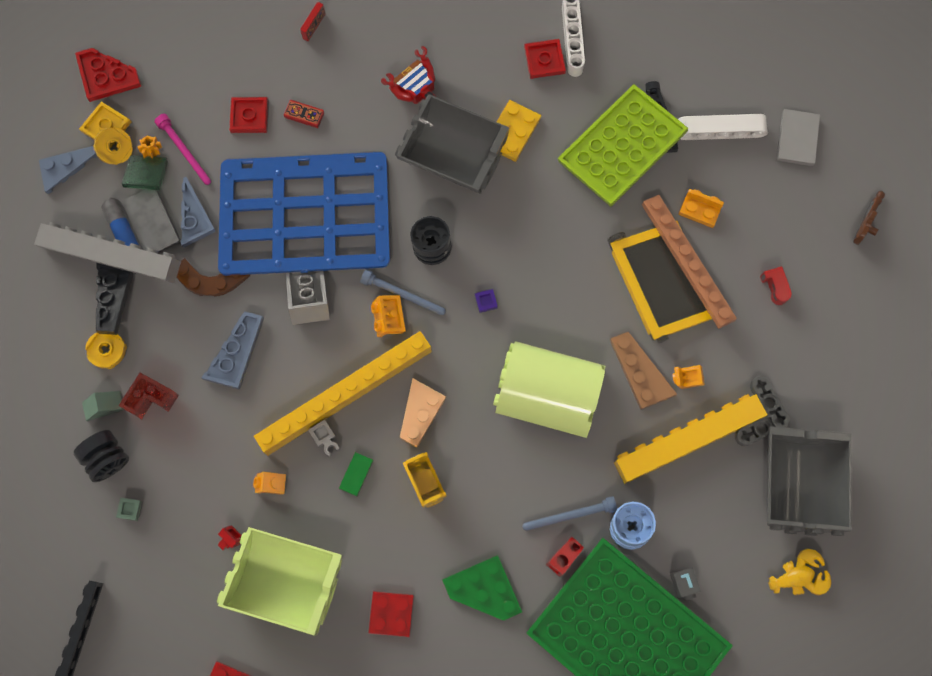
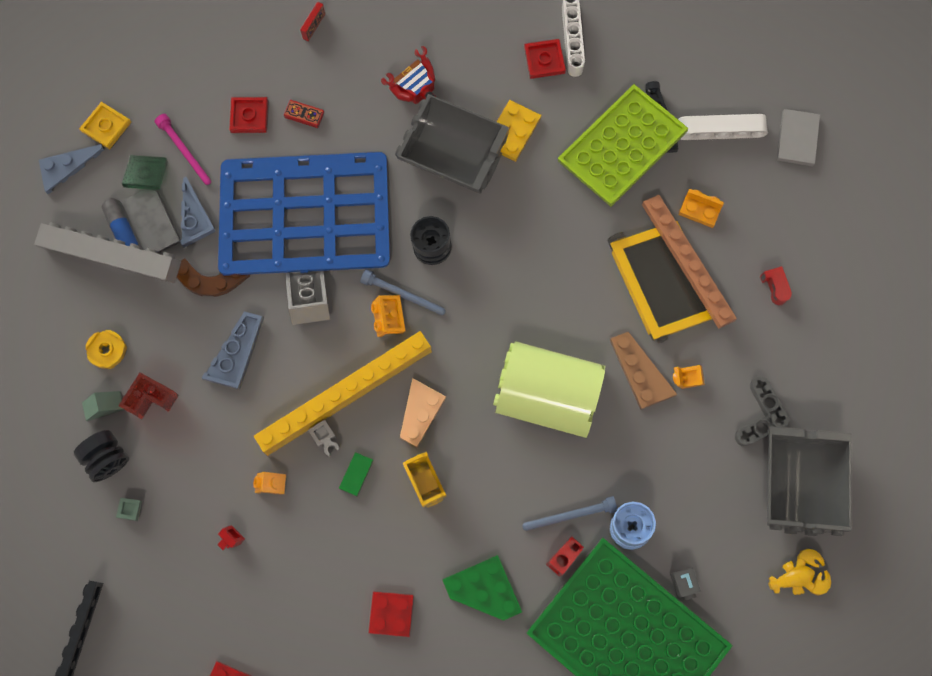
red plate [75,48,142,102] -> none
yellow plate [93,128,133,165] -> none
black wing [96,263,133,335] -> none
light orange gear [137,135,162,159] -> none
yellowish green cylinder [217,527,342,636] -> none
dark purple plate [475,289,498,313] -> none
yellow brick [614,394,768,484] -> none
reddish brown piece [853,191,885,245] -> none

